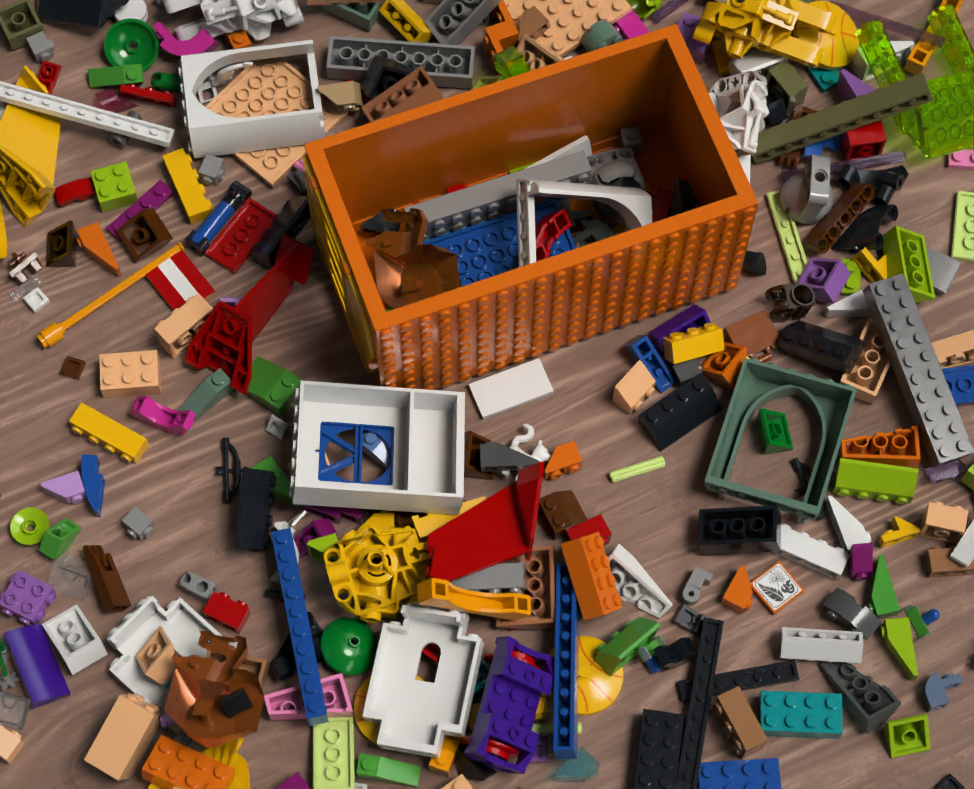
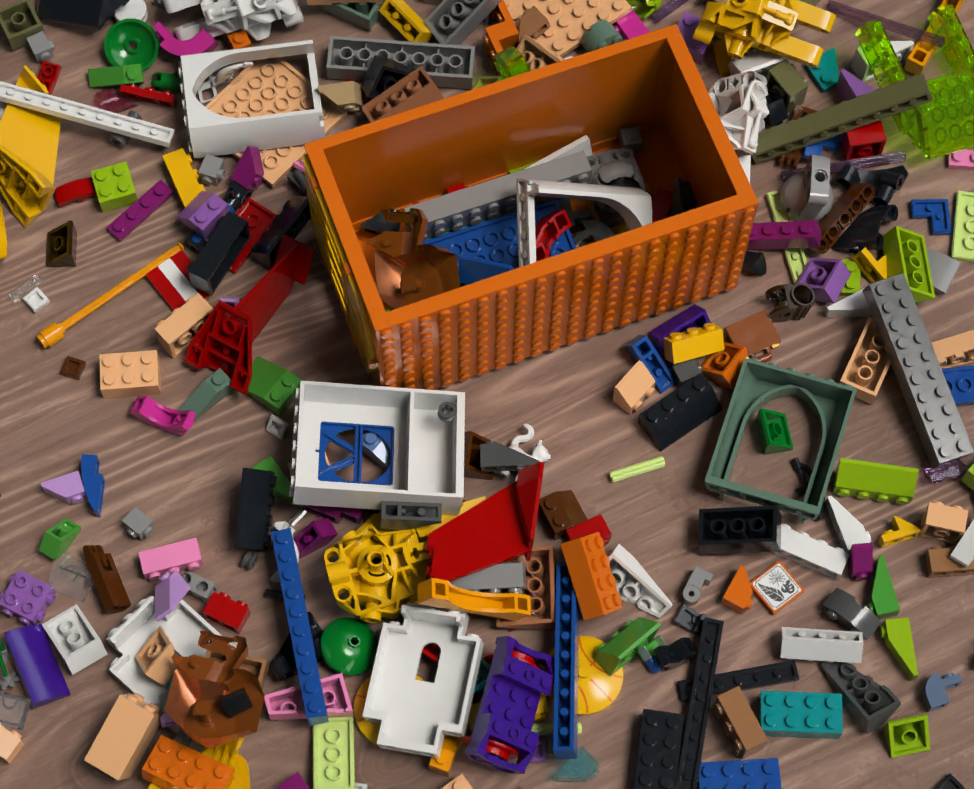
hips [8,252,43,285] -> none
lime dish [10,507,50,545] -> none
yellow brick [69,402,149,464] -> none
orange slope [76,221,121,277] -> none
reddish brown slope [116,208,173,261] -> none
black piece [215,437,248,504] -> none
lime slope [307,533,338,564] -> none
bright green slope [356,753,421,788] -> none
black slope [457,745,496,781] -> none
white tile [468,358,554,419] -> none
orange slope [544,441,583,480] -> none
black slope [777,320,867,374] -> none
yellow dish [793,1,859,70] -> none
orange wedge [838,425,920,469] -> none
piece [900,605,940,642] -> none
none -> bright pink brick [138,538,204,581]
none -> lavender slope [155,570,191,622]
none -> medium lavender slope [177,191,230,240]
none -> black piece [188,211,251,296]
none -> magenta slope [230,146,264,190]
none -> dark grey bush [241,550,259,570]
none -> dark grey slope [380,501,442,530]
none -> dark grey bush [437,402,456,422]
none -> blue slope [458,254,514,284]
none -> magenta brick [747,220,822,250]
none -> blue tile [910,199,951,236]

